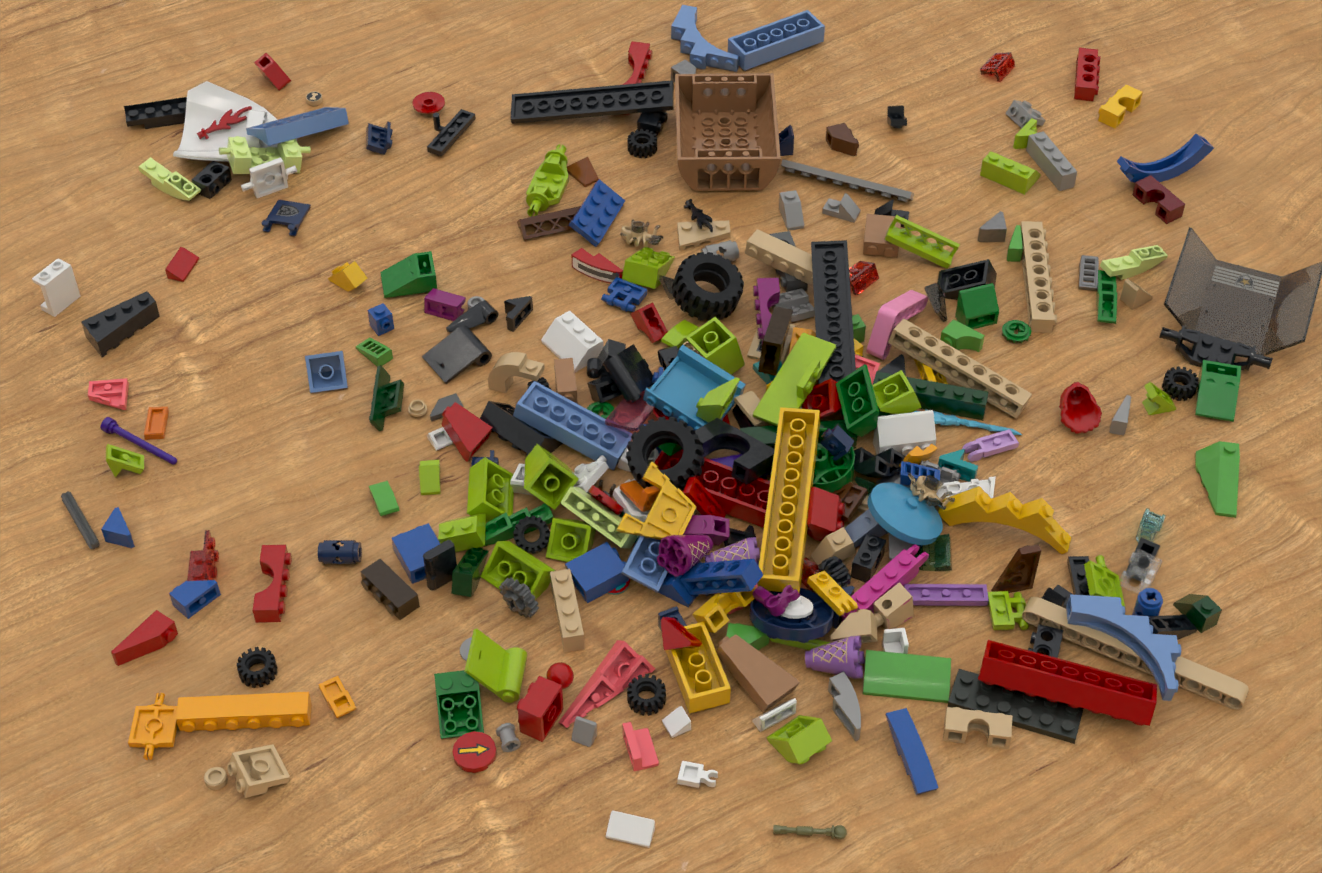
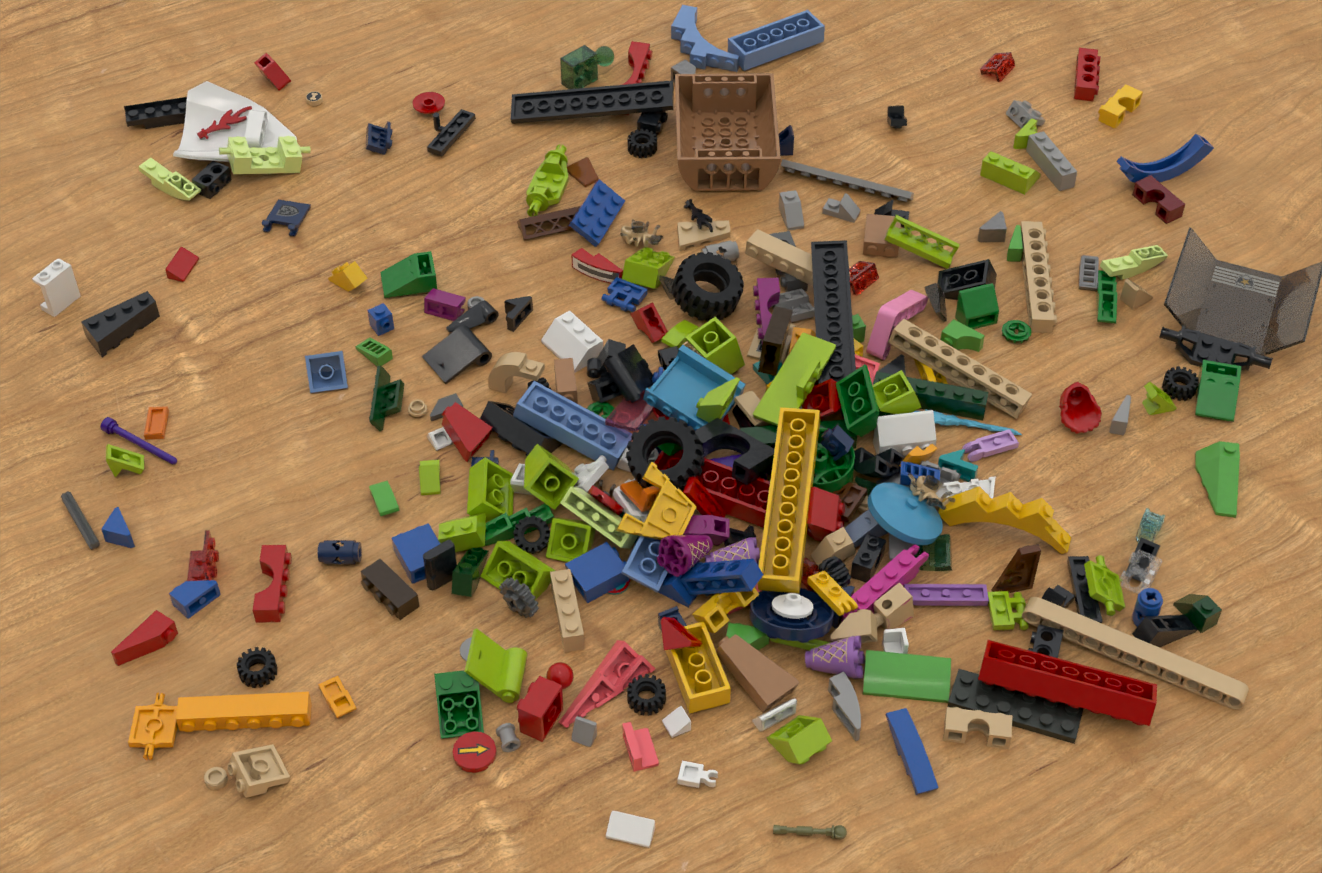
coral wing [88,378,129,410] -> none
white plate [241,157,297,198] -> none
medium blue arch [246,107,349,146] -> none
magenta bar [753,585,800,616] -> none
reddish brown slope [826,123,859,156] -> none
medium blue arch [1066,594,1181,701] -> none
none -> clear green brick [560,45,615,89]

